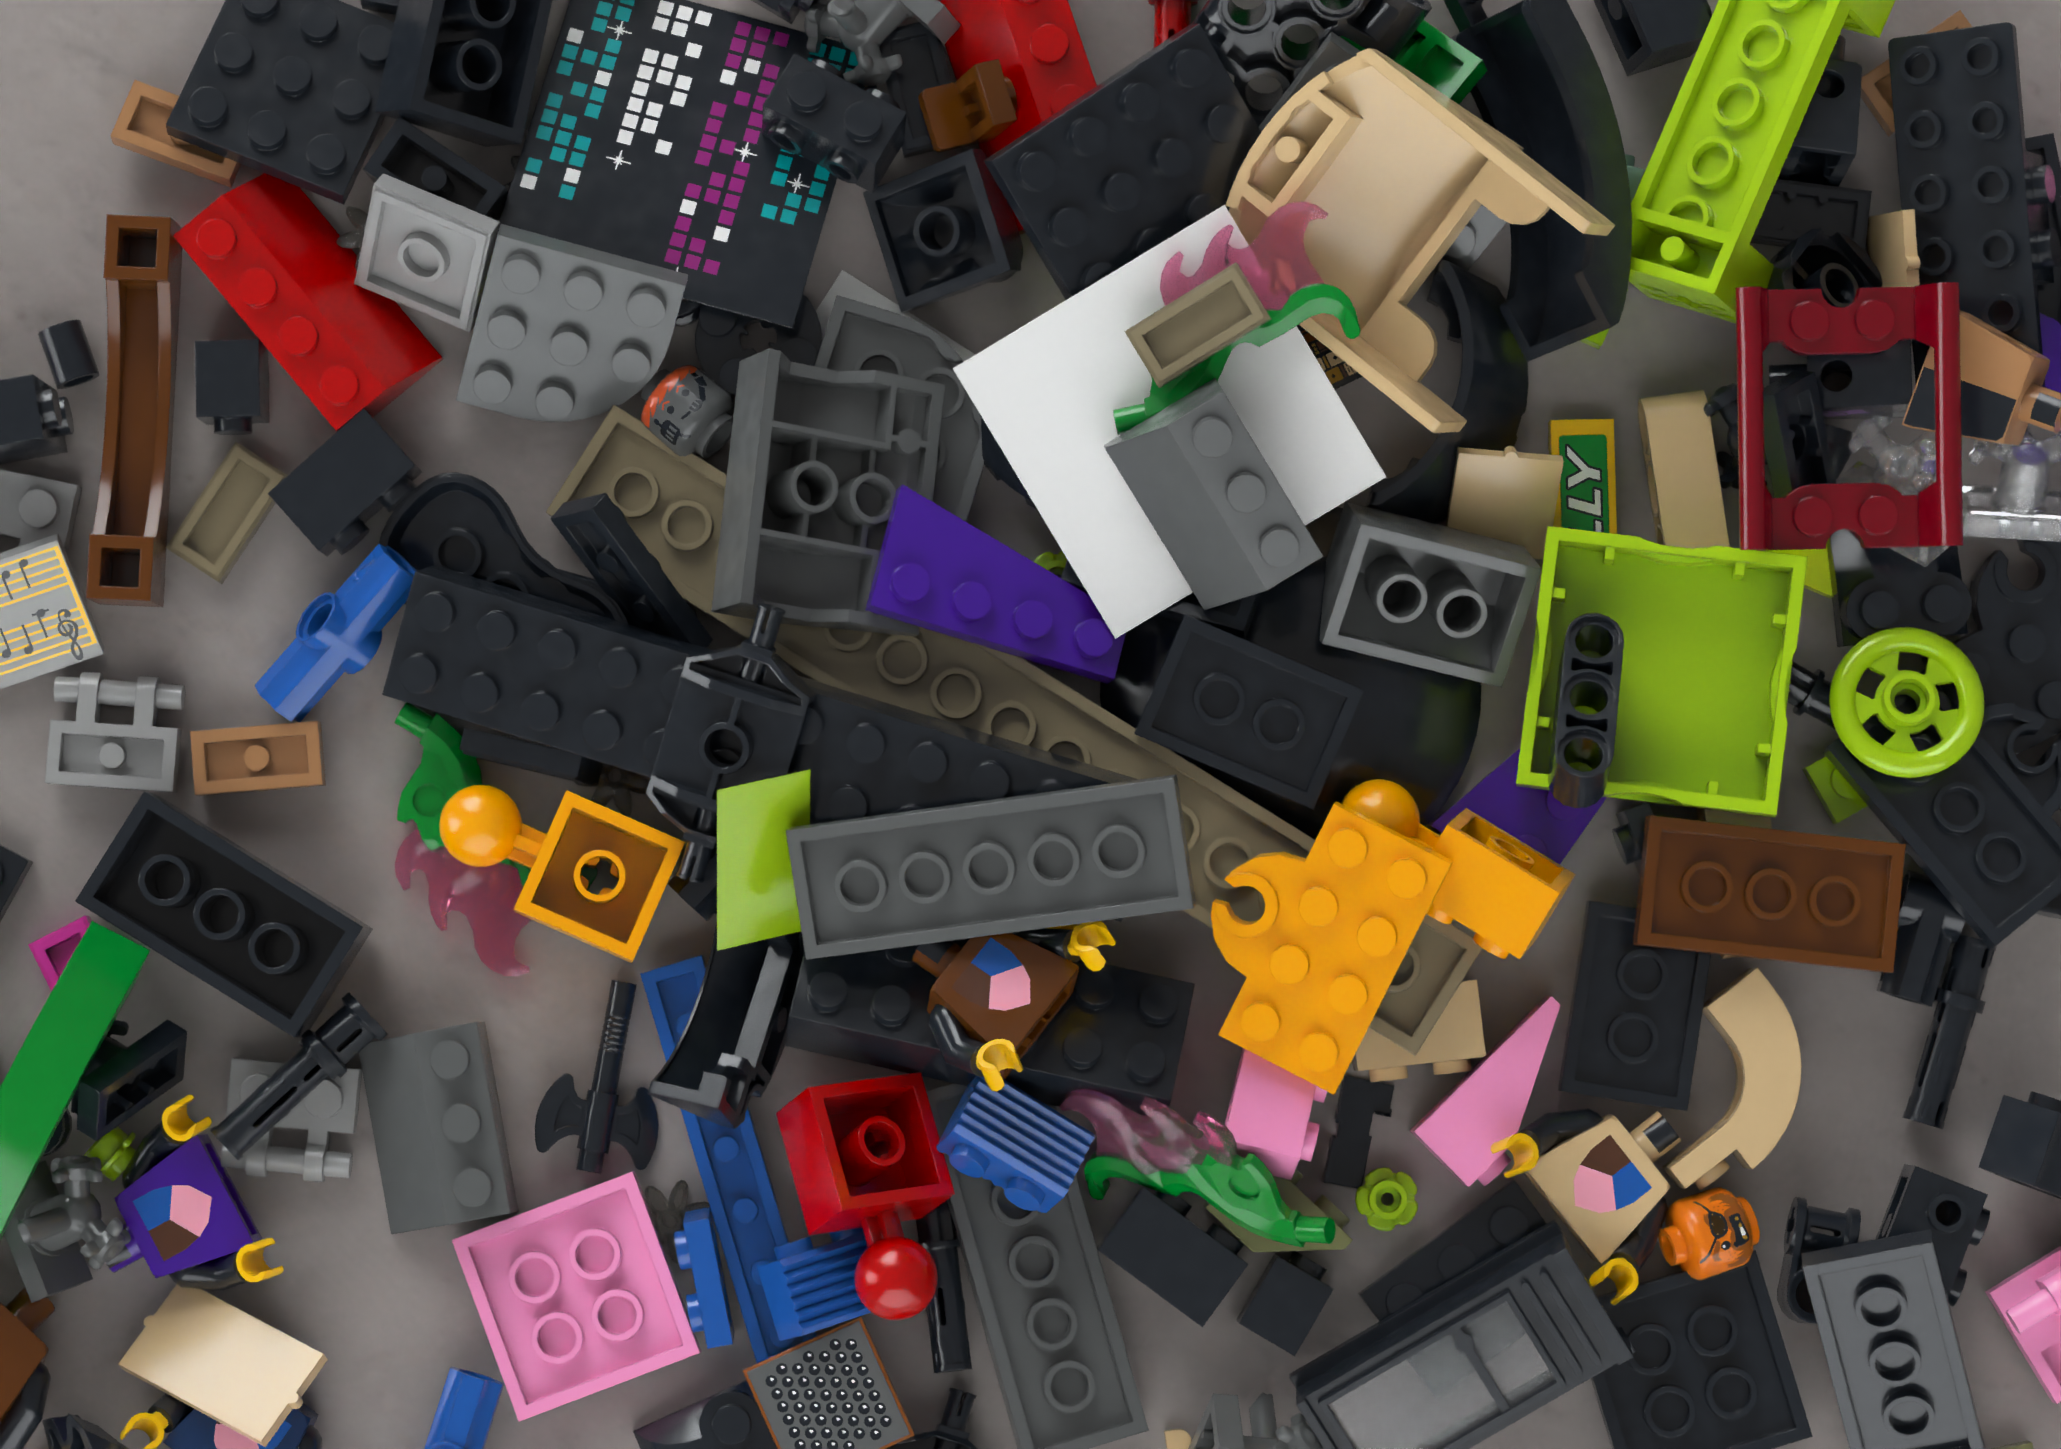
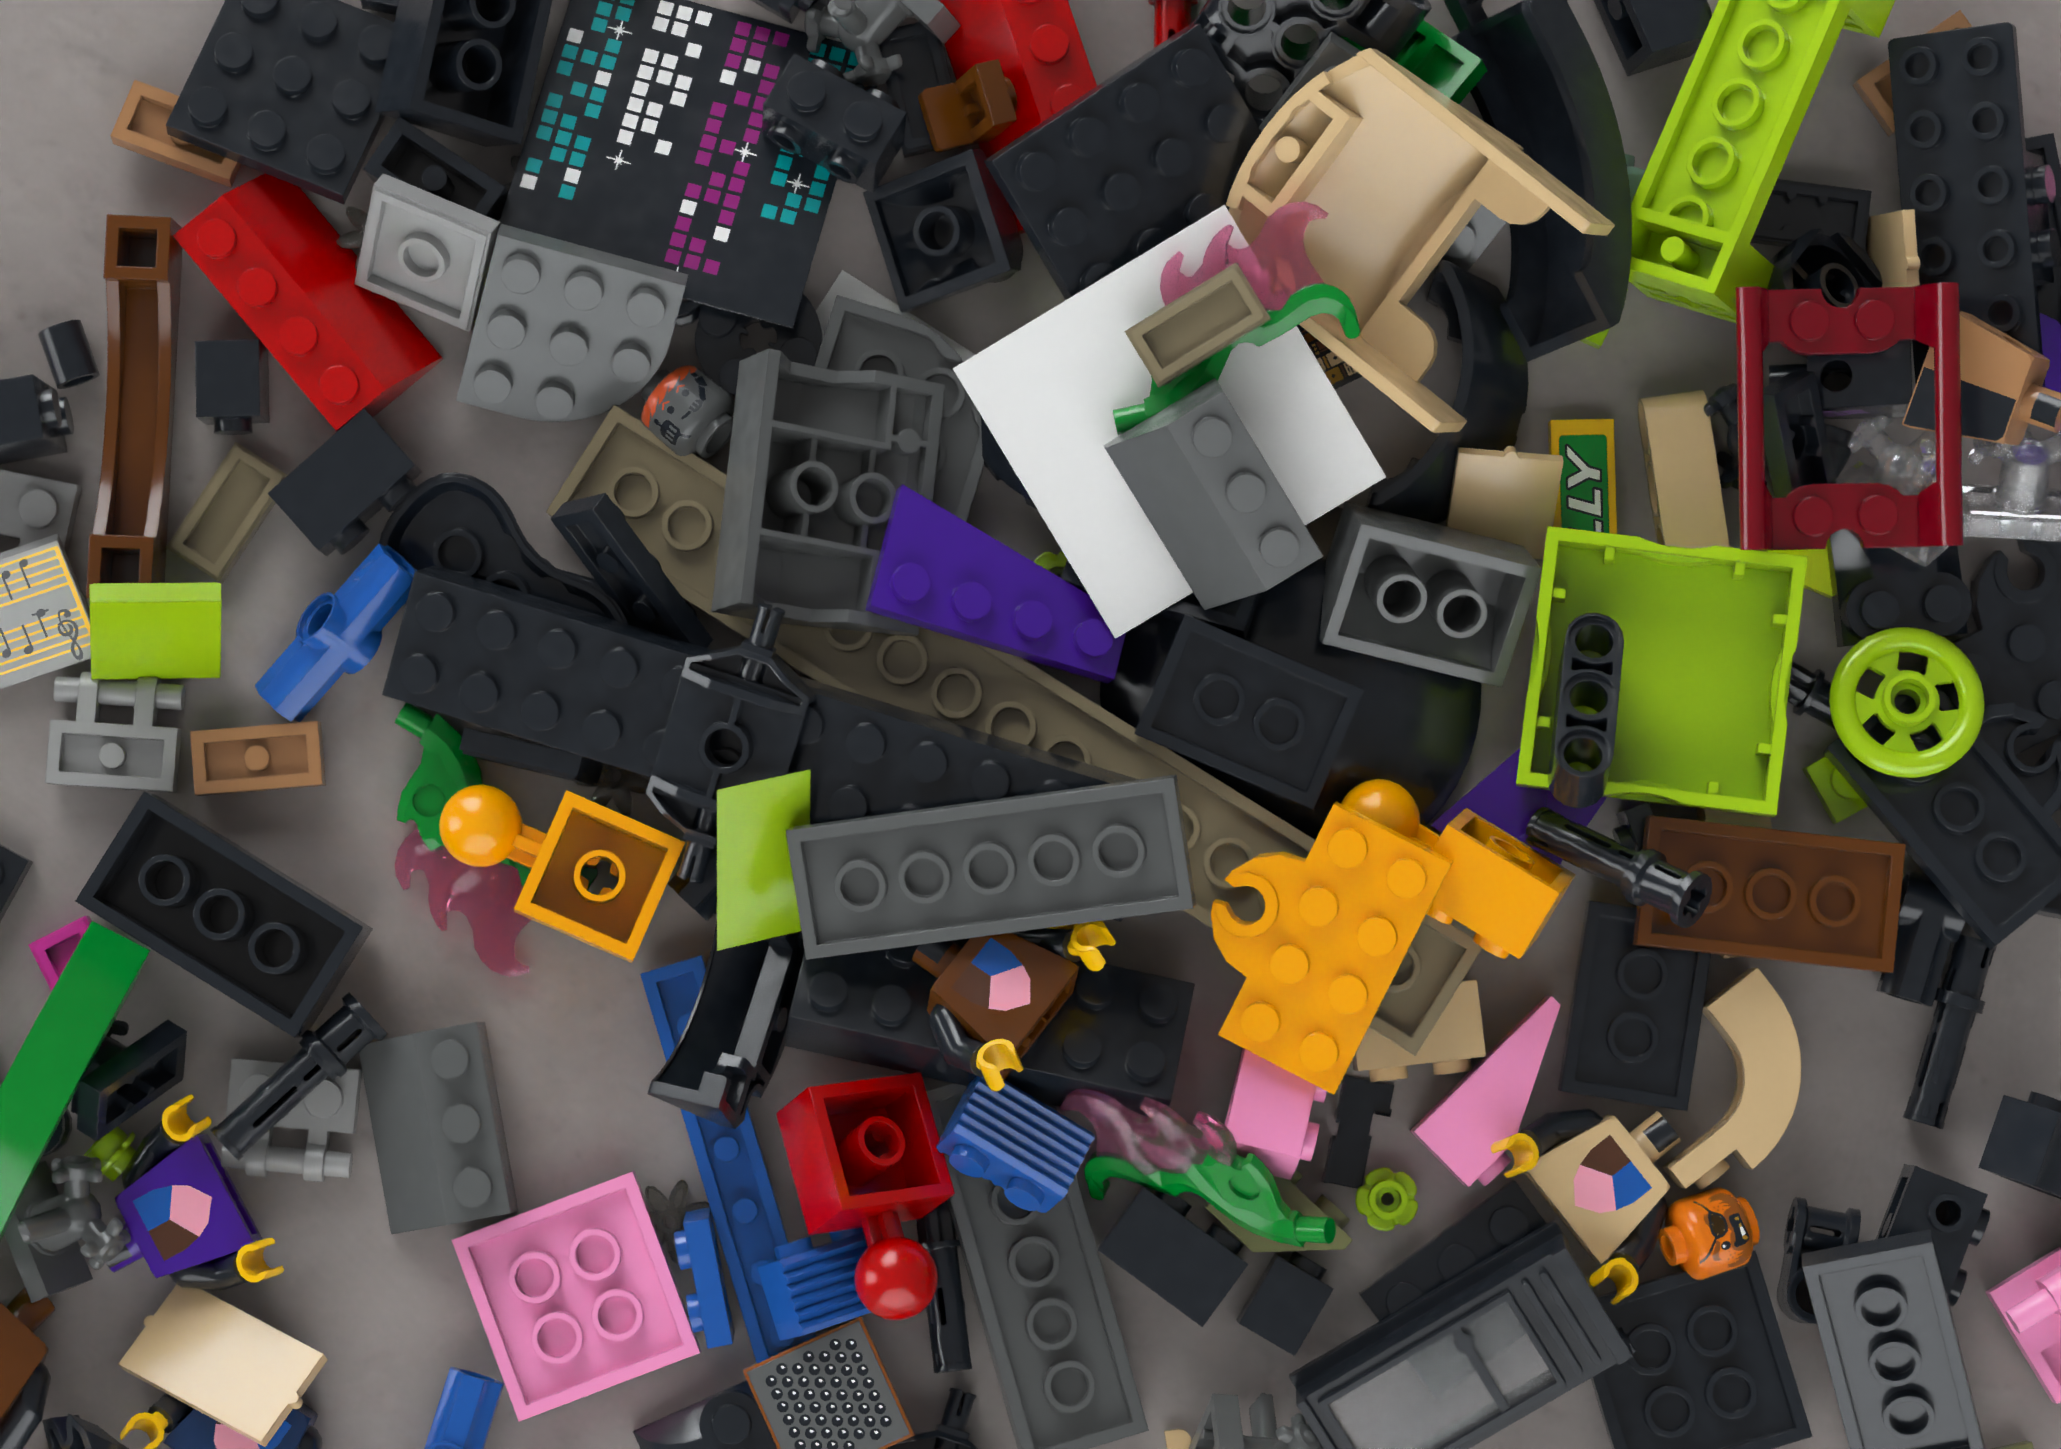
black piece [535,980,659,1174] -> none
black torso [1778,35,1862,187] -> none
none -> lime tile [89,582,222,679]
none -> black pin [1526,807,1712,928]

